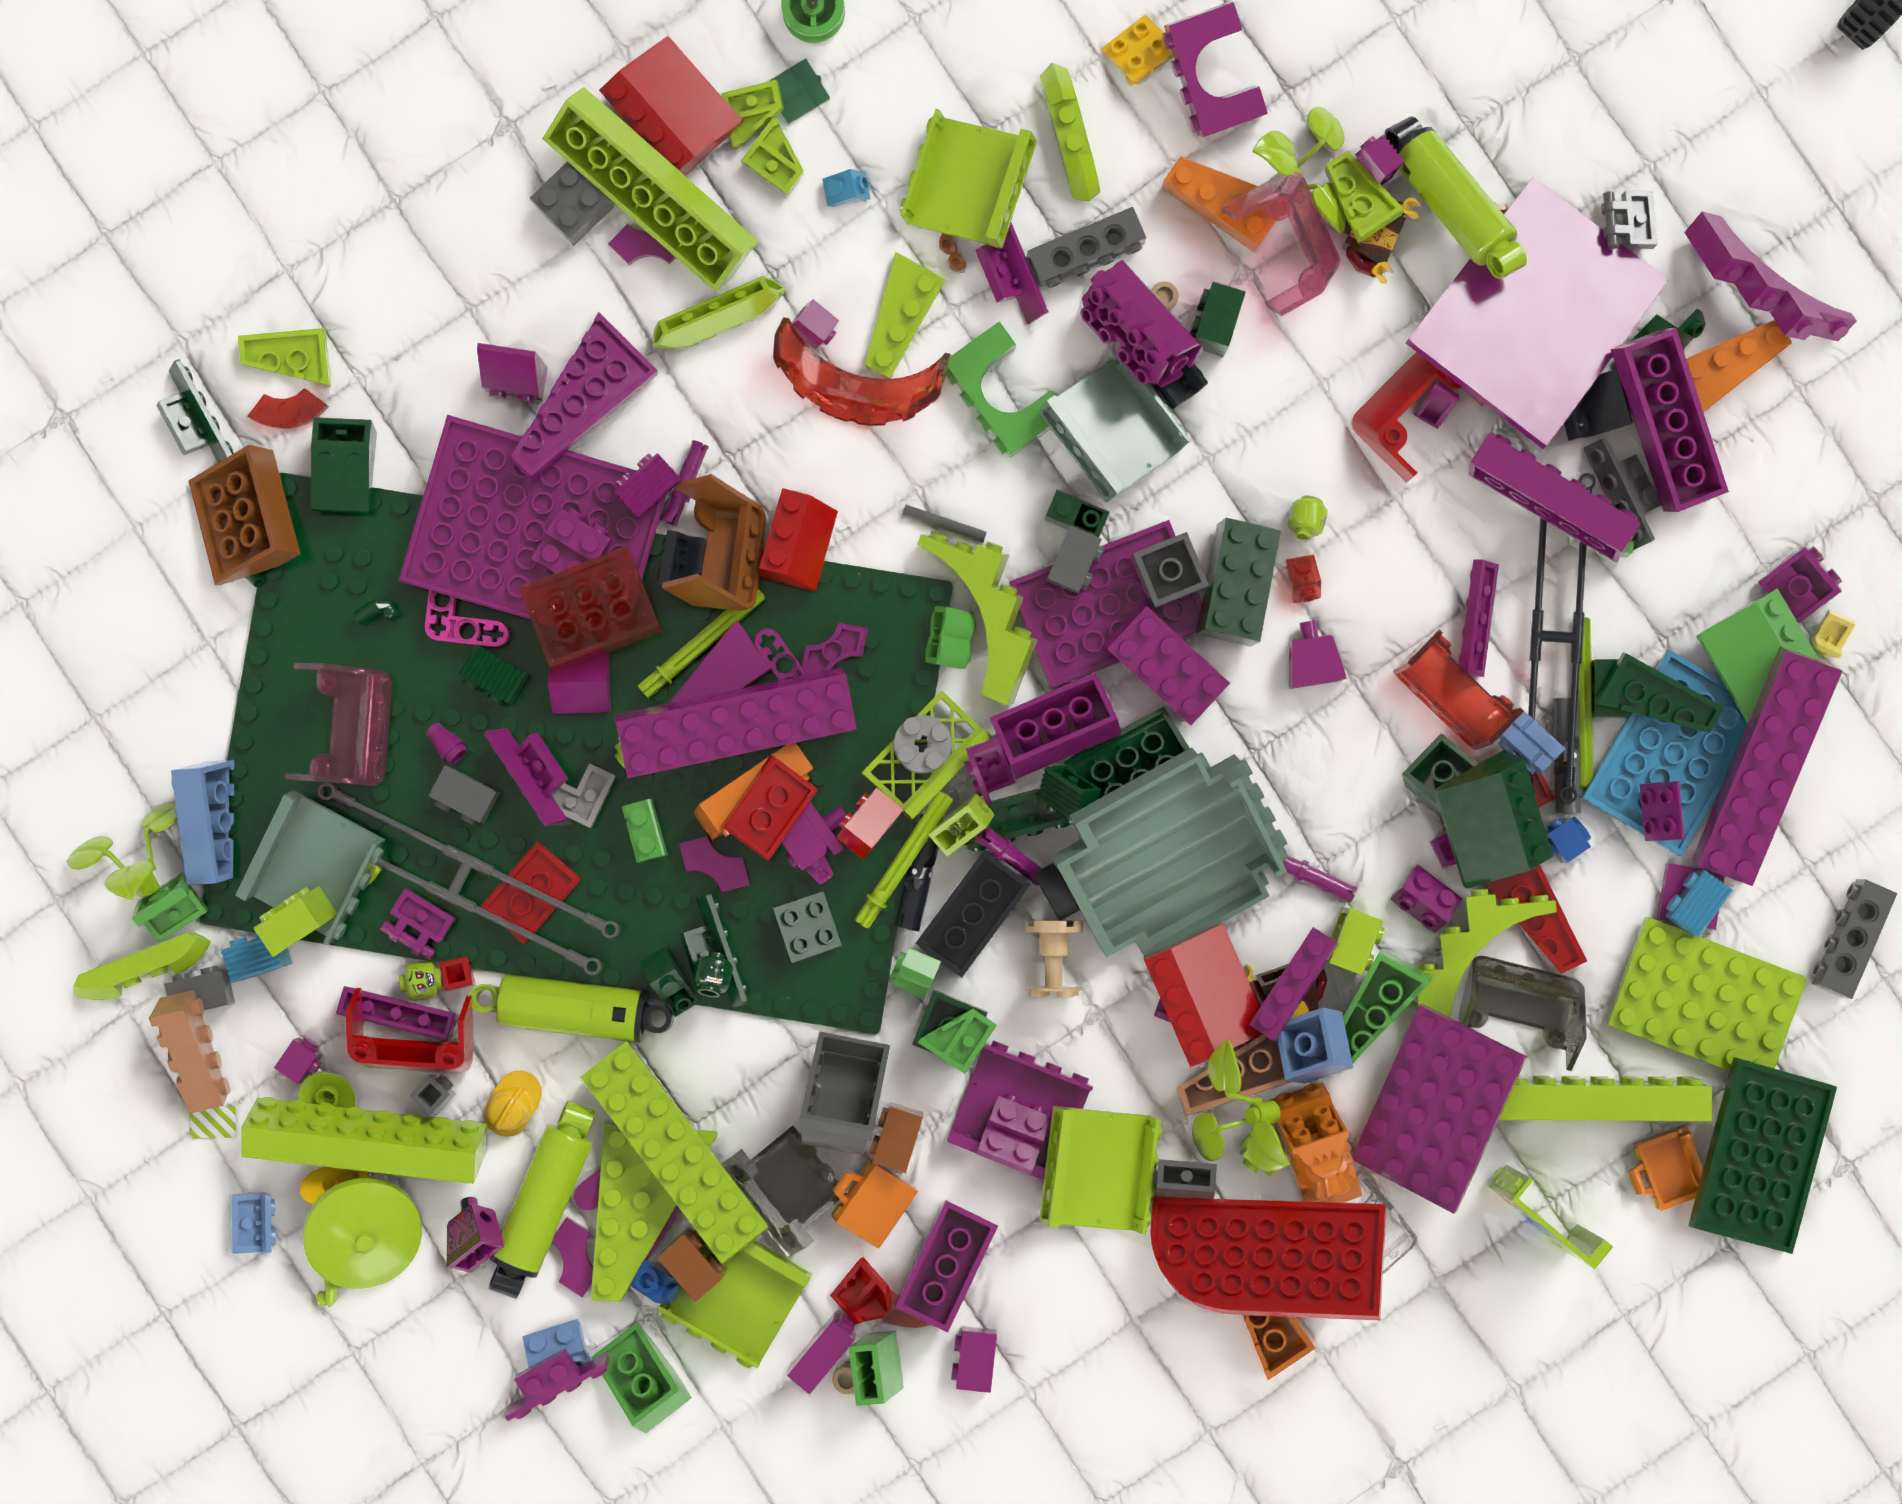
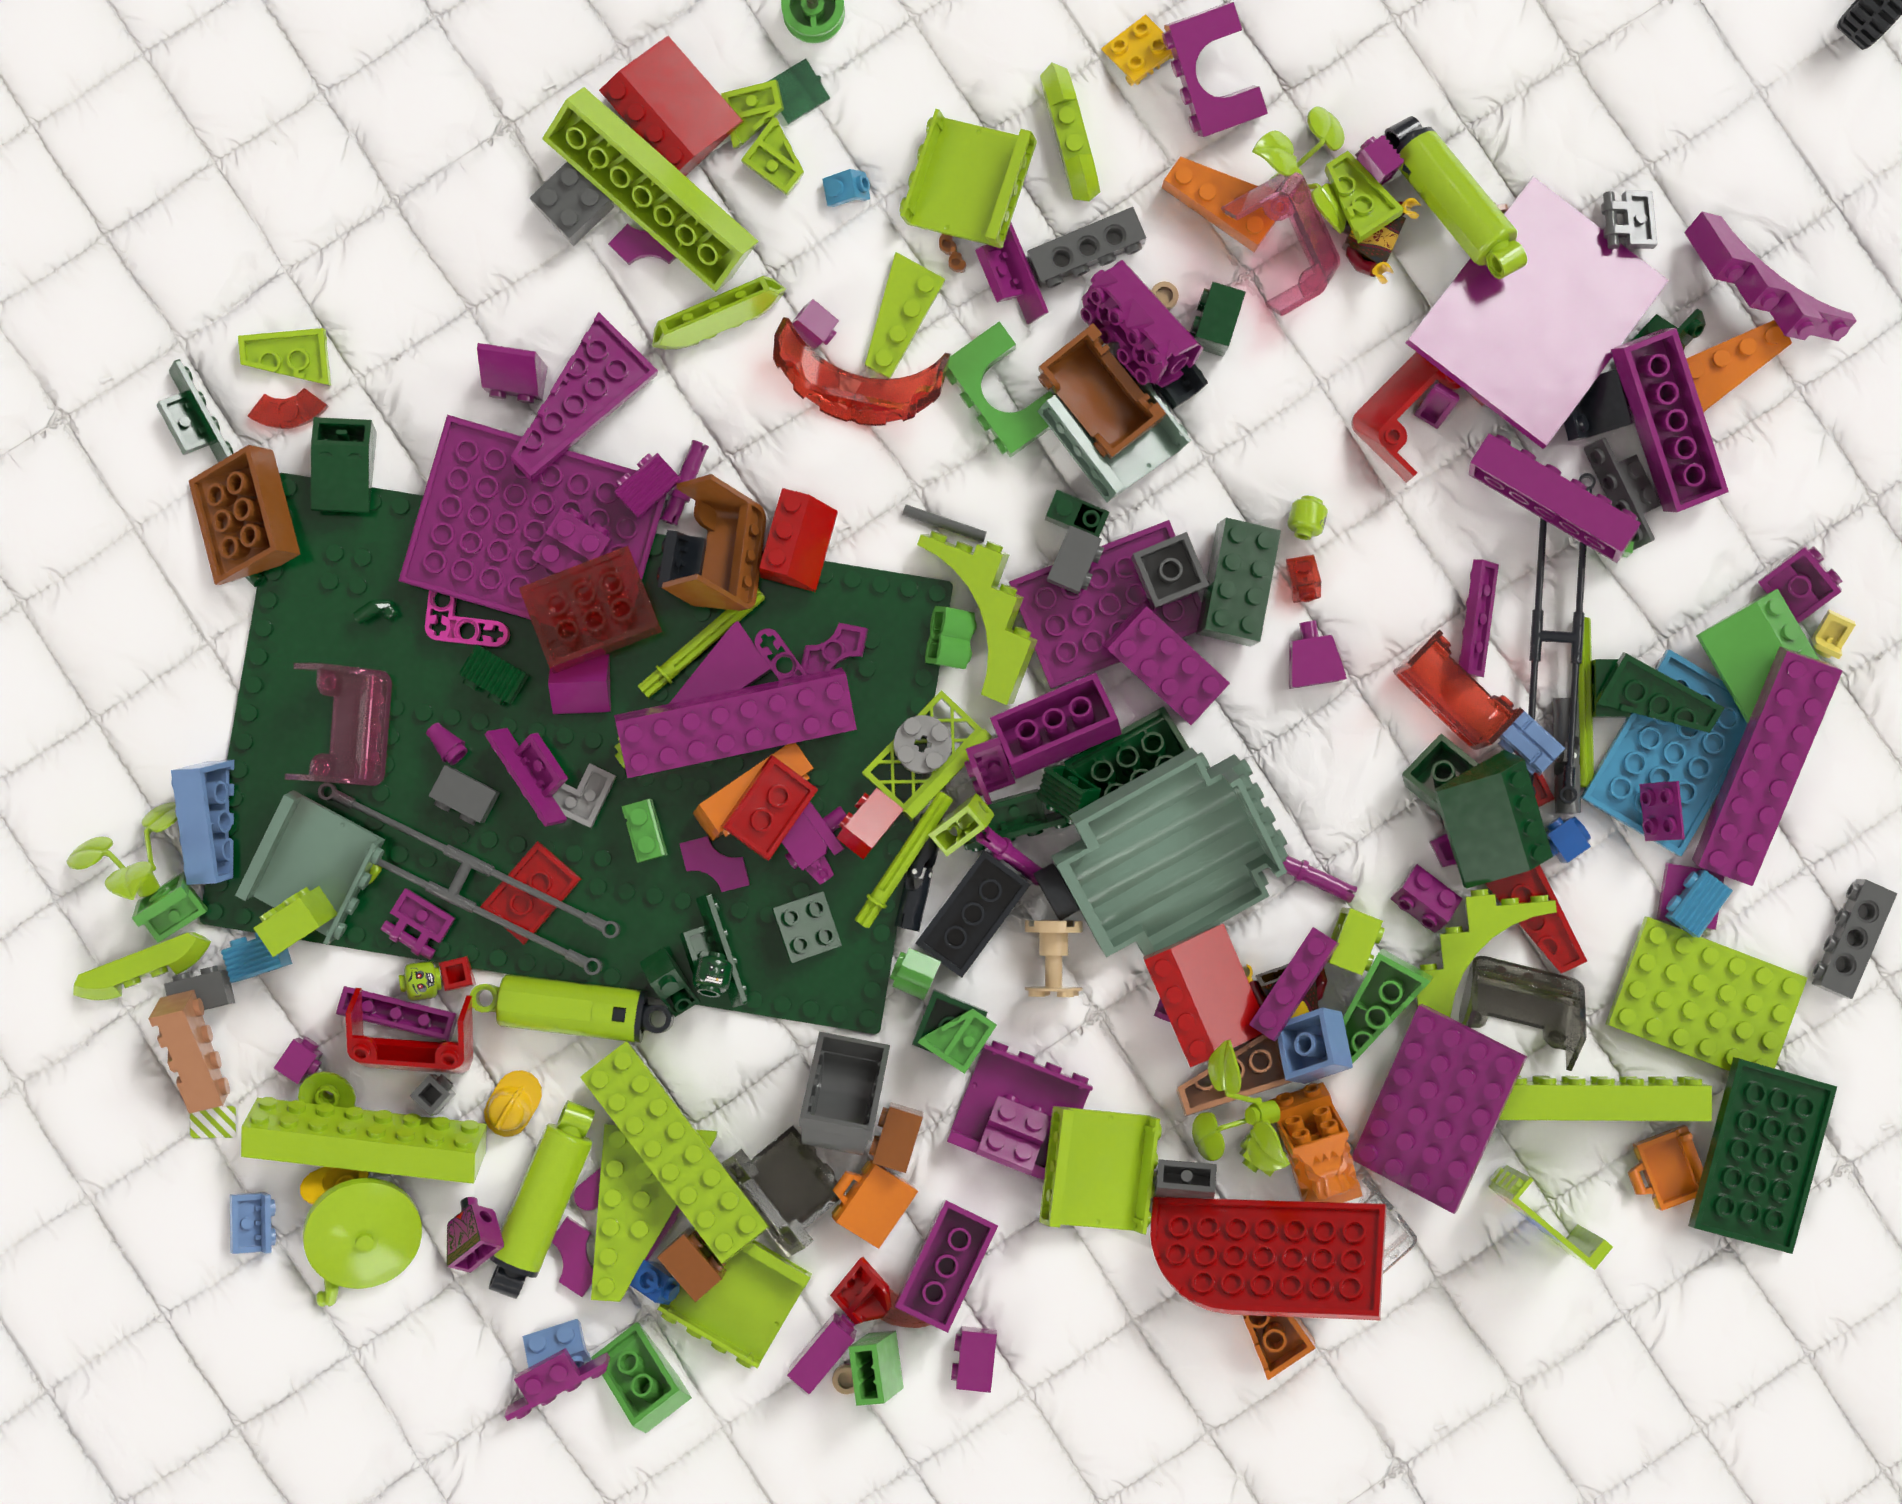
none -> dark orange windscreen [1037,323,1166,459]

